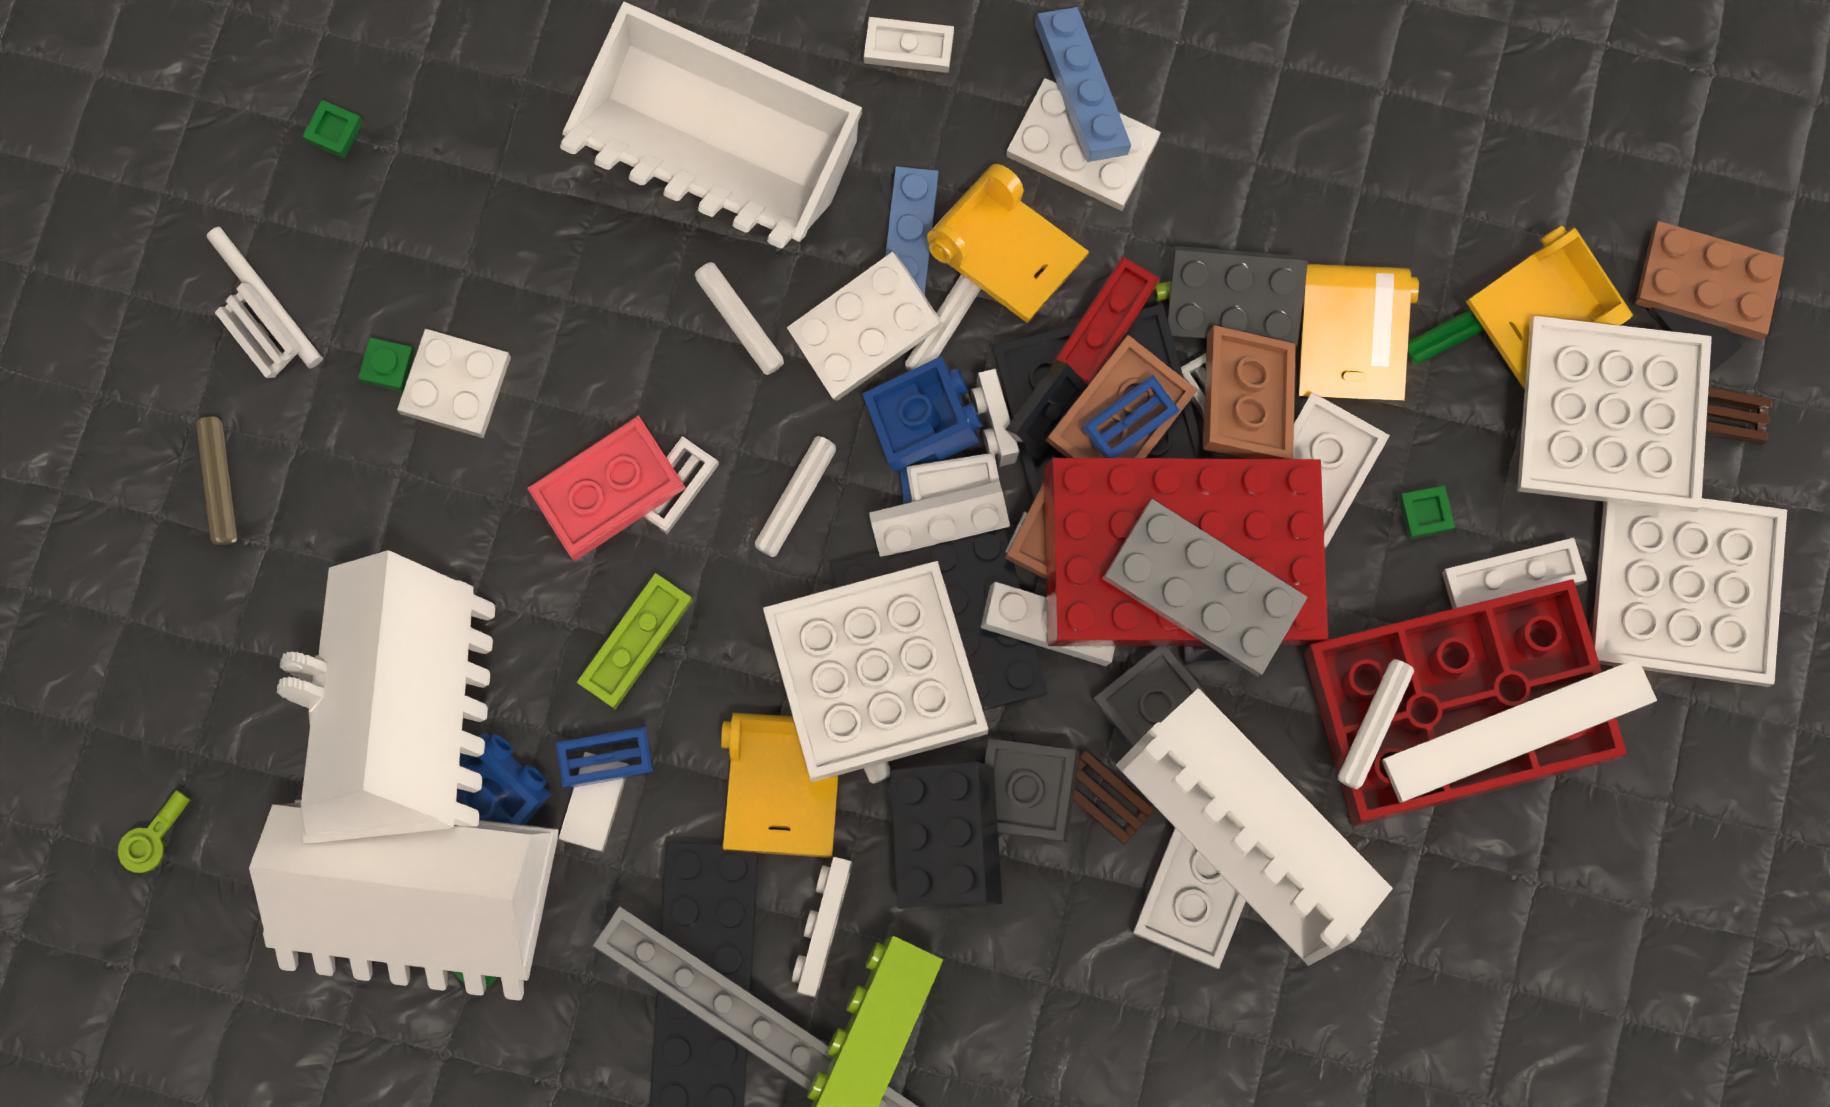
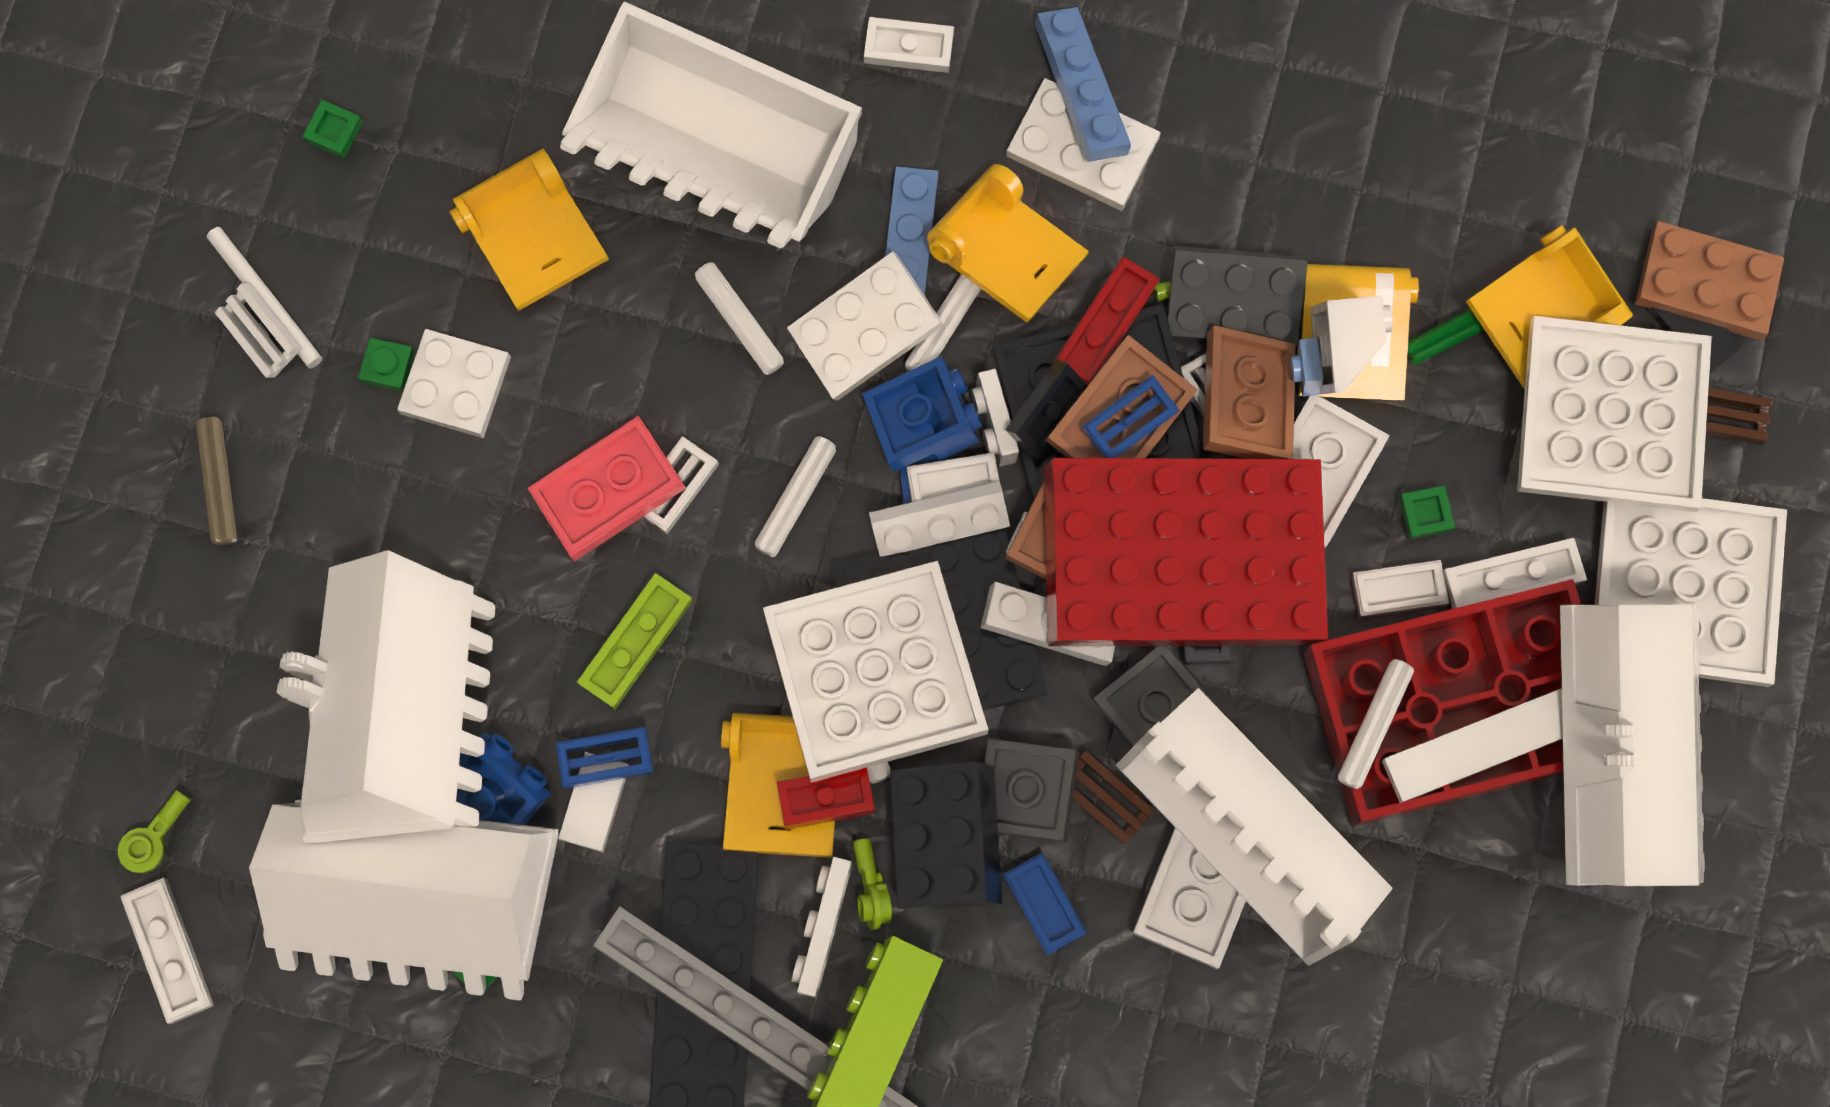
light grey plate [1102,499,1308,677] -> none
none -> white tile [120,878,214,1024]
none -> yellow door [449,148,609,311]
none -> red plate [777,768,875,830]
none -> lime plate [853,838,892,930]
none -> blue tile [1002,852,1087,956]
none -> light blue plate [1290,338,1323,397]
none -> white slope [1310,295,1393,395]
none -> white tile [1351,560,1449,619]
none -> white piece [1560,604,1705,886]

